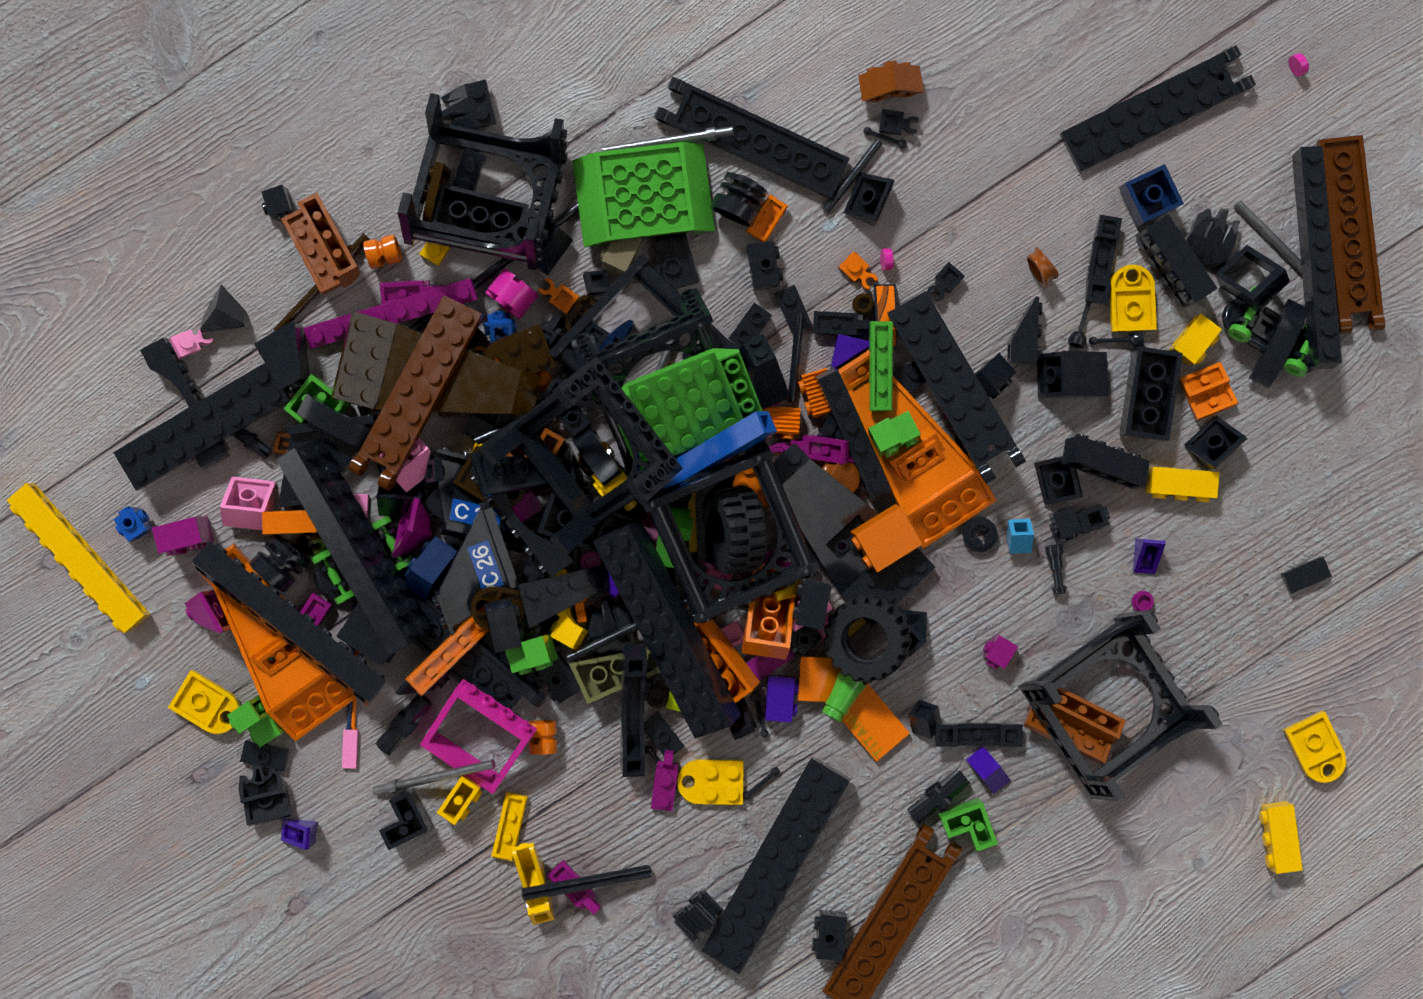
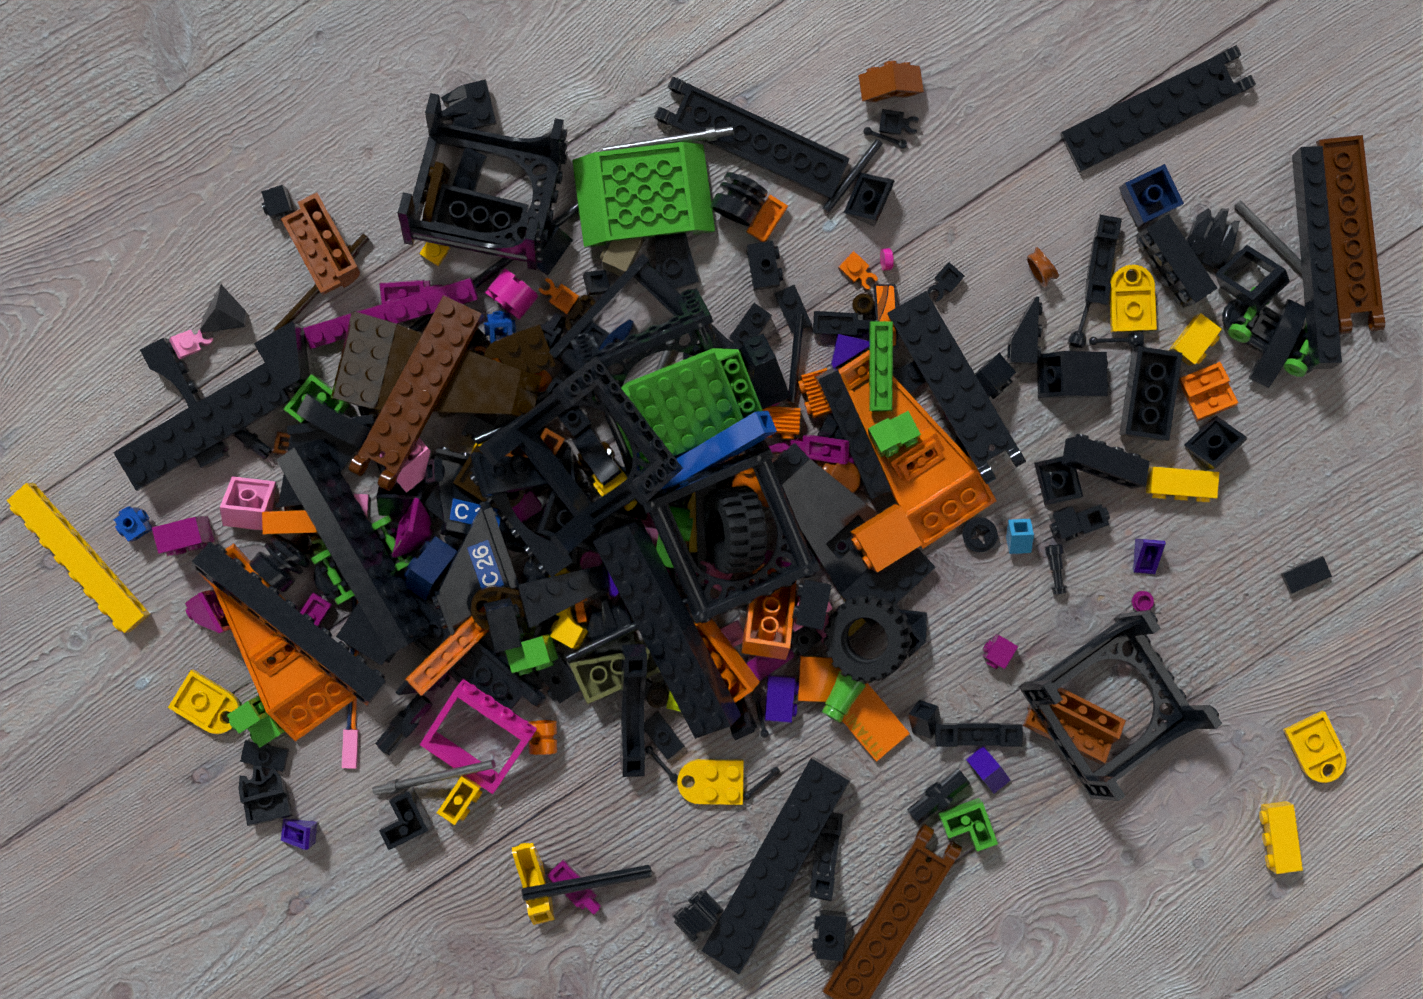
orange wheel [364,234,402,269] -> none
yellow tile [491,791,528,862] -> none
magenta hinge [651,749,678,811] -> none
yellow arm [774,579,801,602] -> none
dark pink tile [1288,53,1309,77] -> none
none -> black slope [809,812,844,901]

